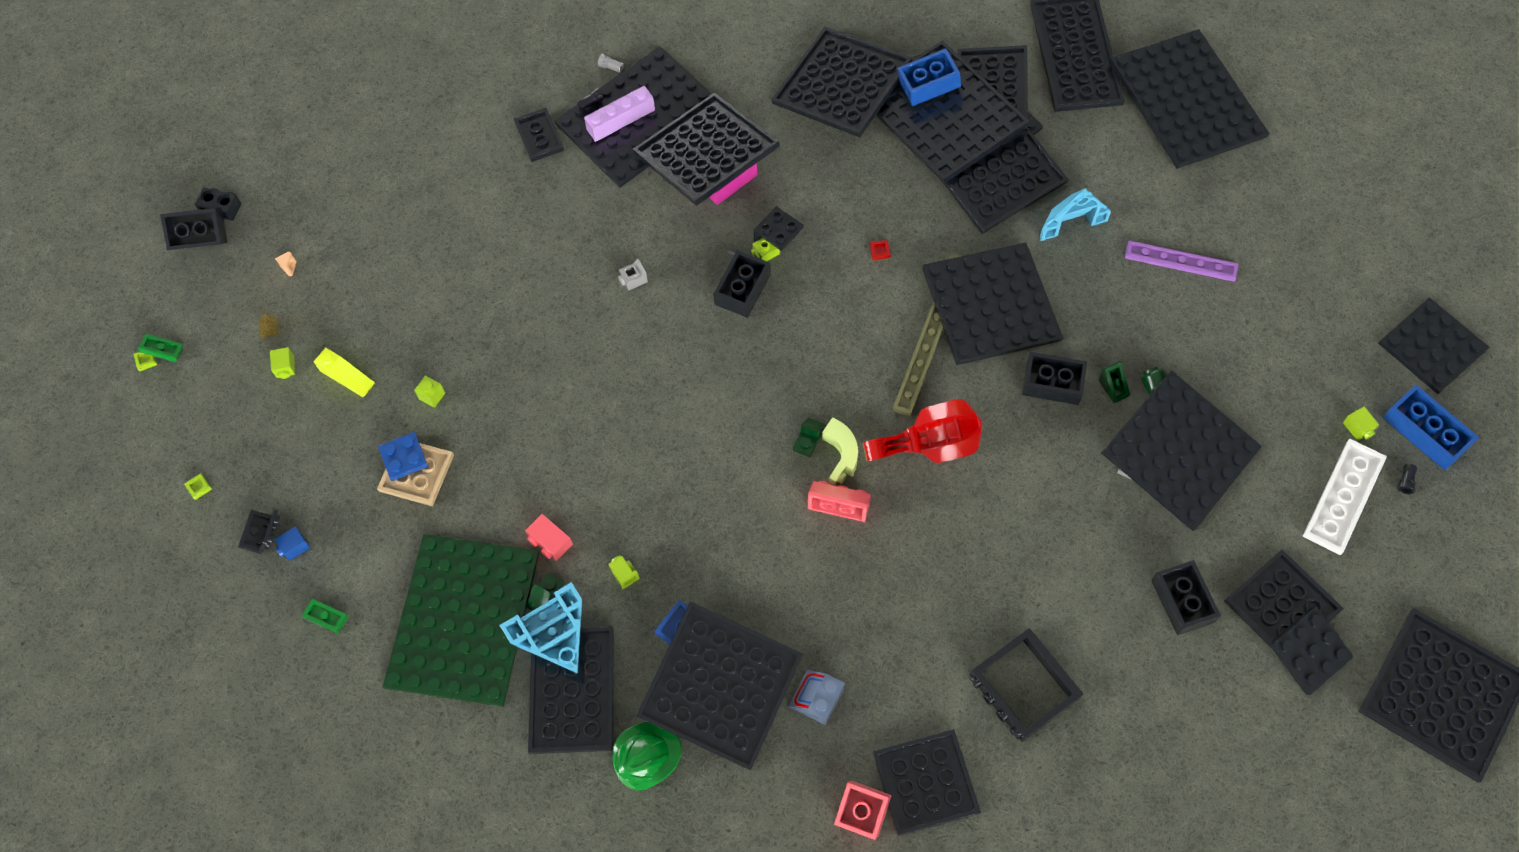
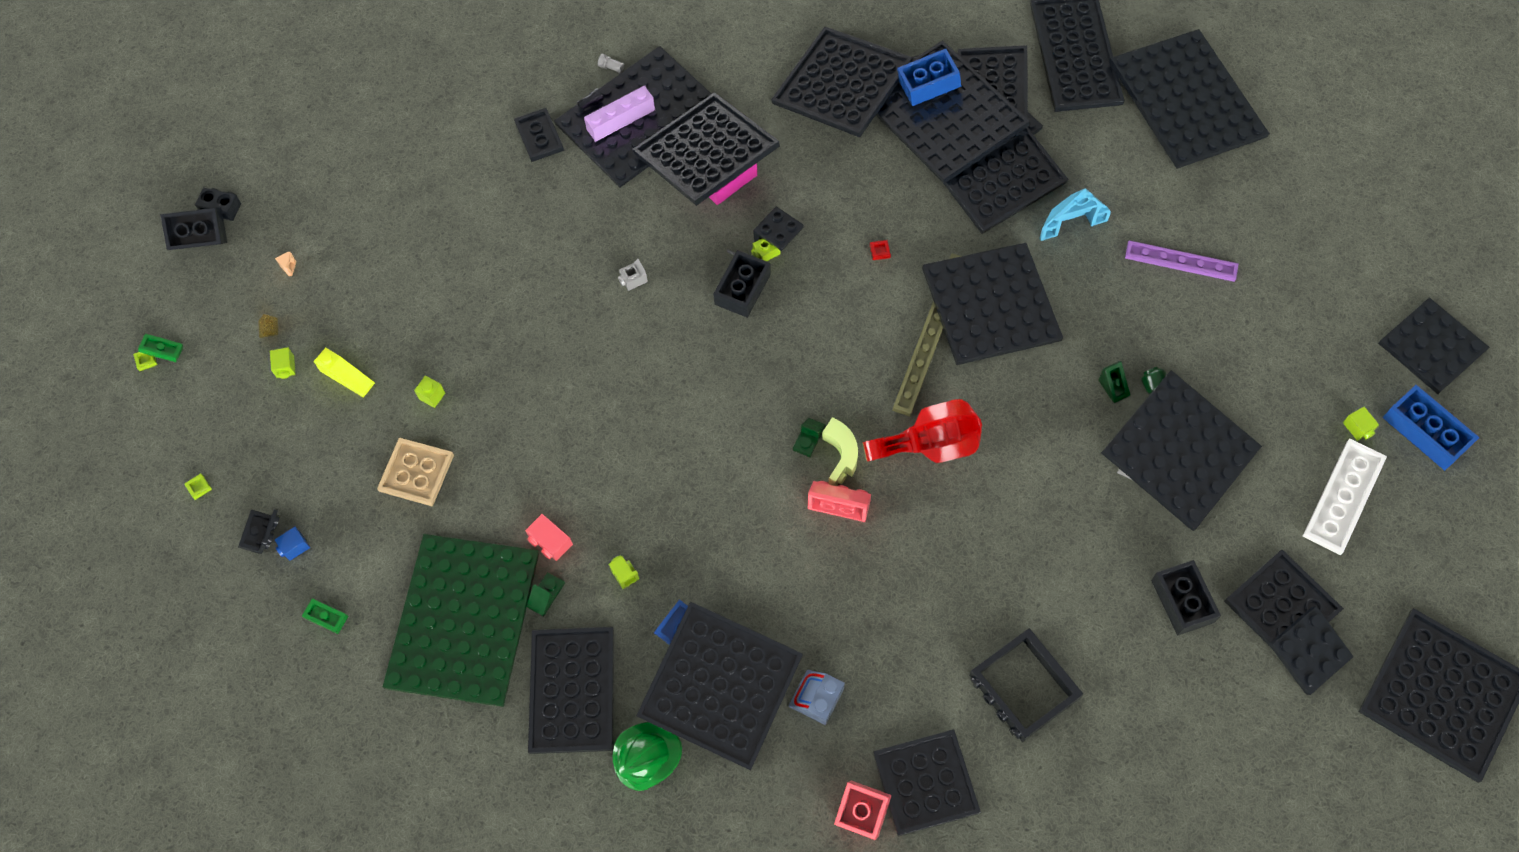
blue plate [378,431,429,481] -> none
medium azure wedge [500,582,582,673] -> none
black brick [1022,352,1087,405] -> none
black pin [1397,464,1417,495] -> none

